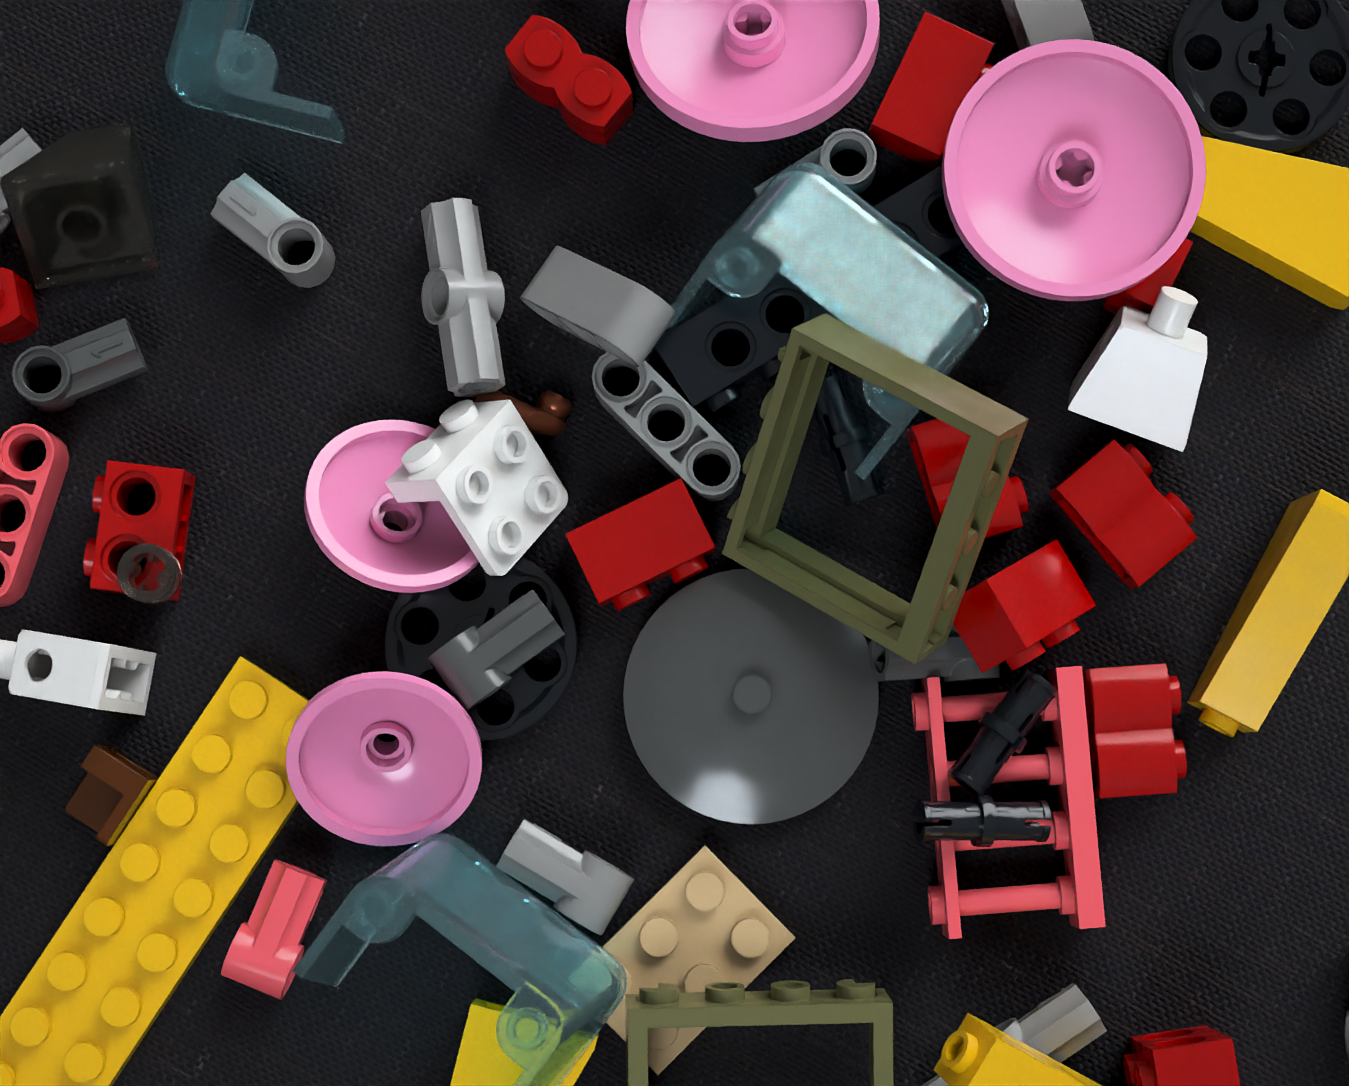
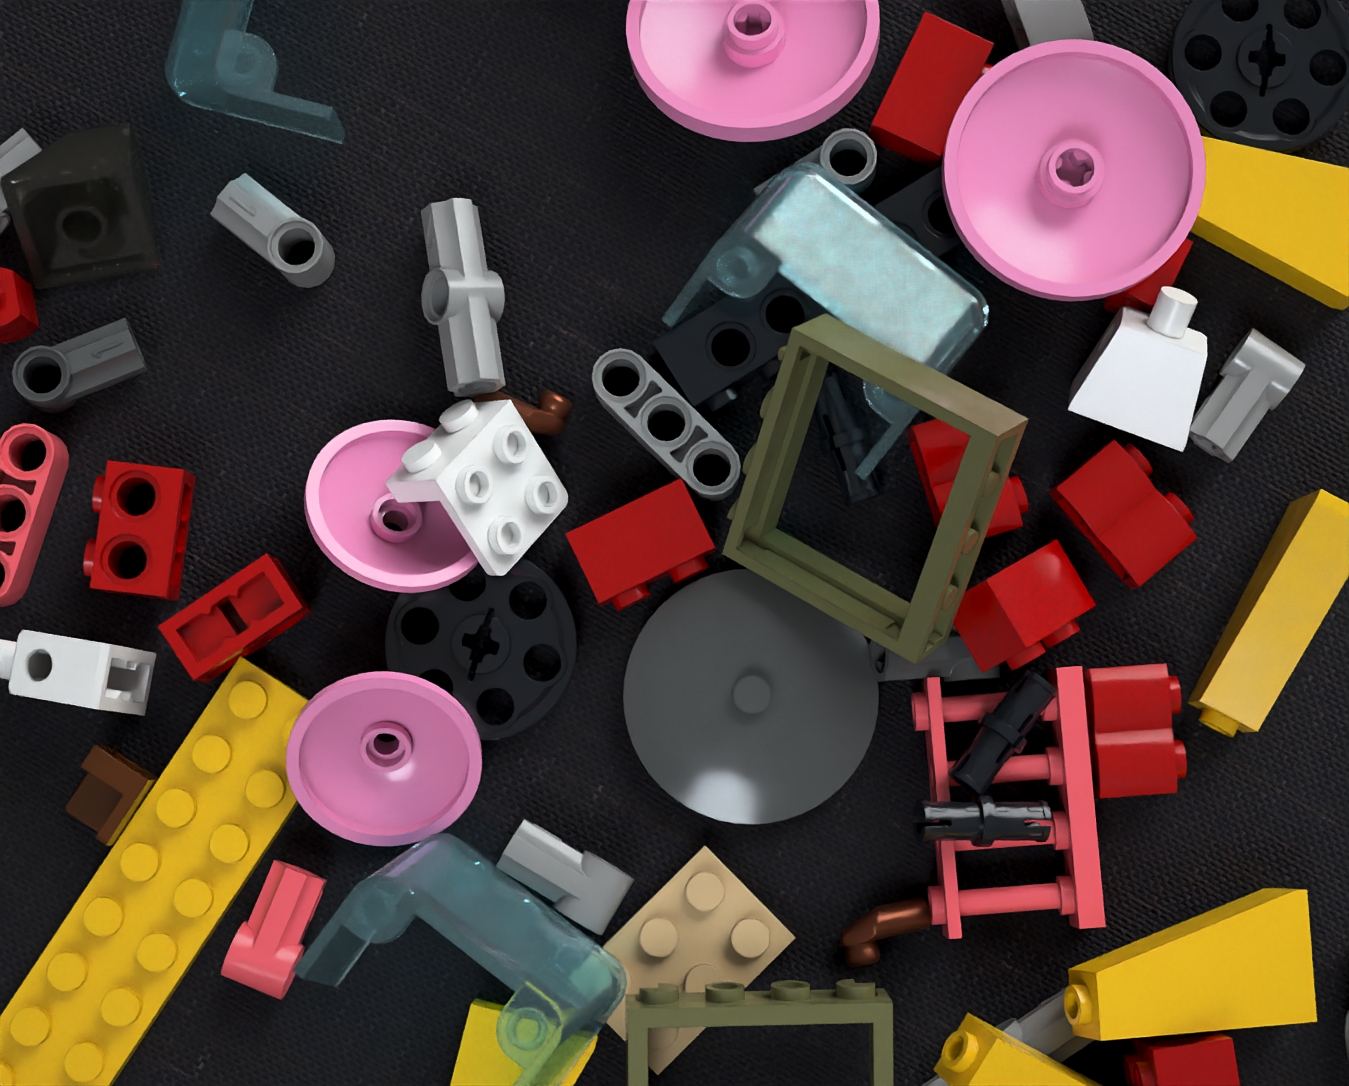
clear smoke bush [117,543,182,604] -> none
dark grey piece [427,589,565,711] -> none
red brick [504,15,633,145] -> none
light grey beam [519,246,677,367] -> none
none -> red brick [158,553,313,683]
none -> copper arm [840,897,931,967]
none -> yellow slope [1064,888,1317,1041]
none -> light grey piece [1188,328,1306,463]

